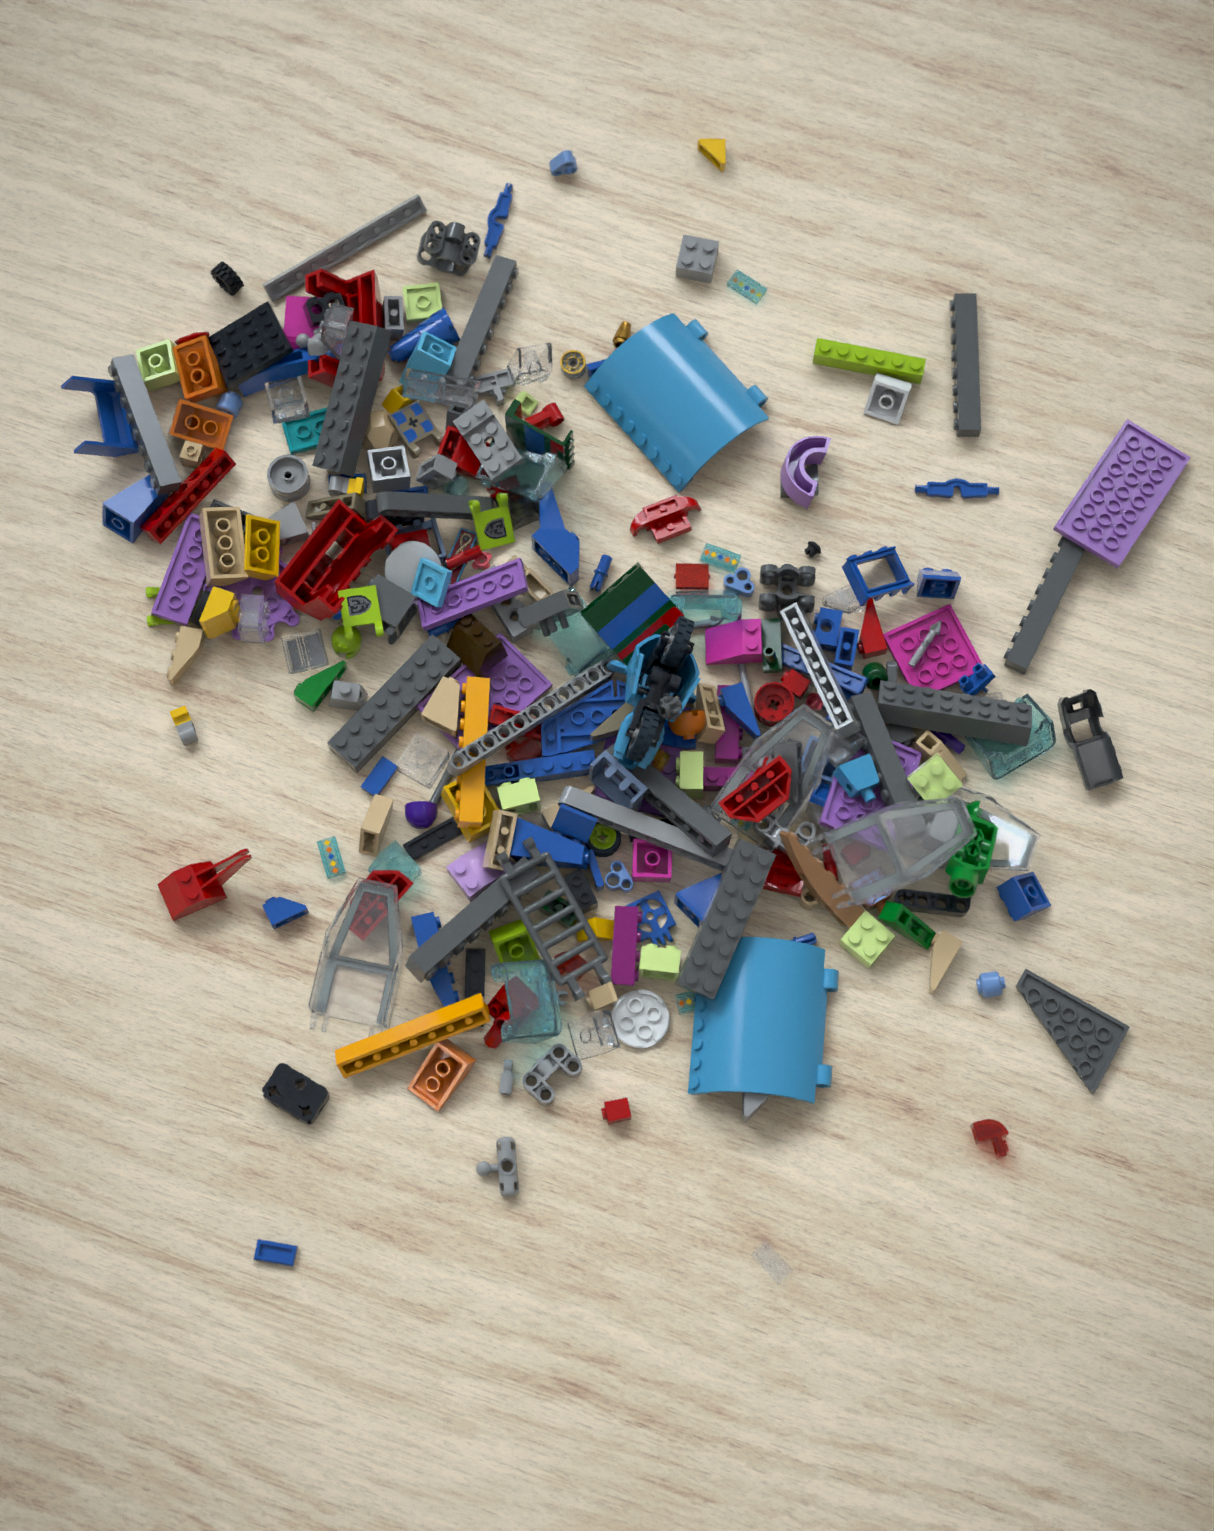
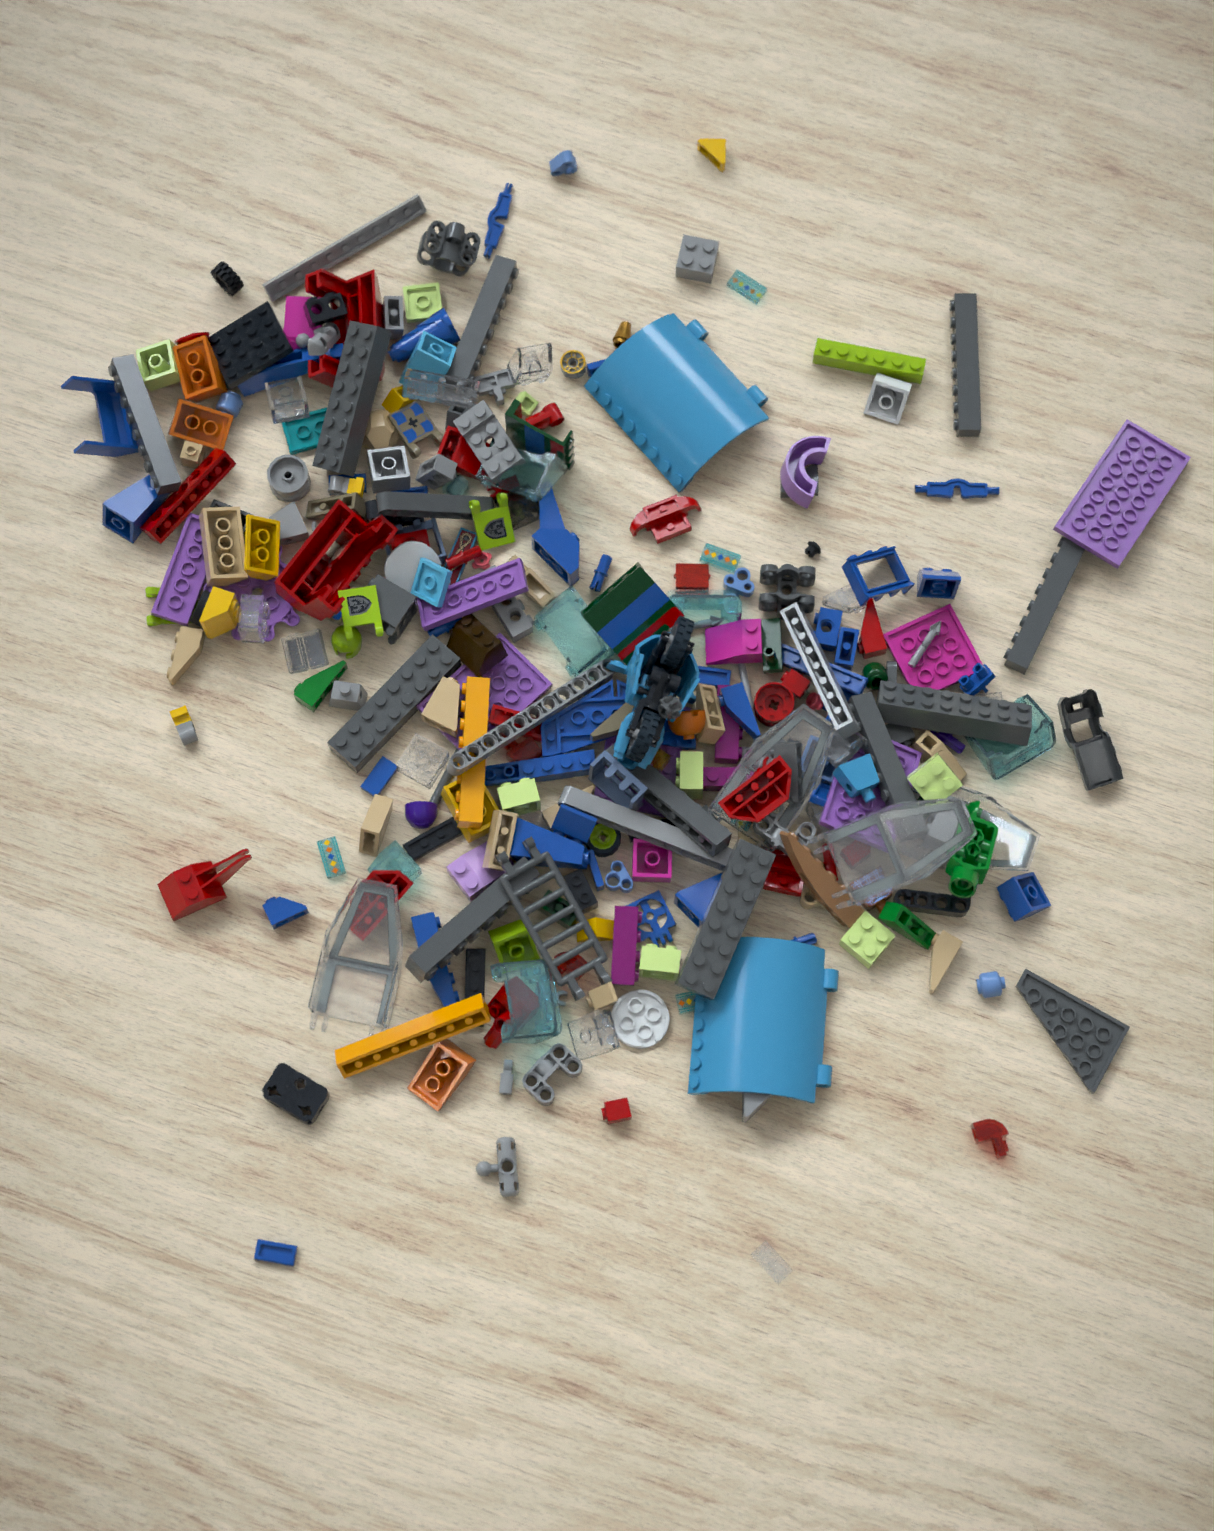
clear slope [319,303,354,359] -> none
dark grey piece [517,590,584,637] -> none
none -> blue tile [698,666,731,688]

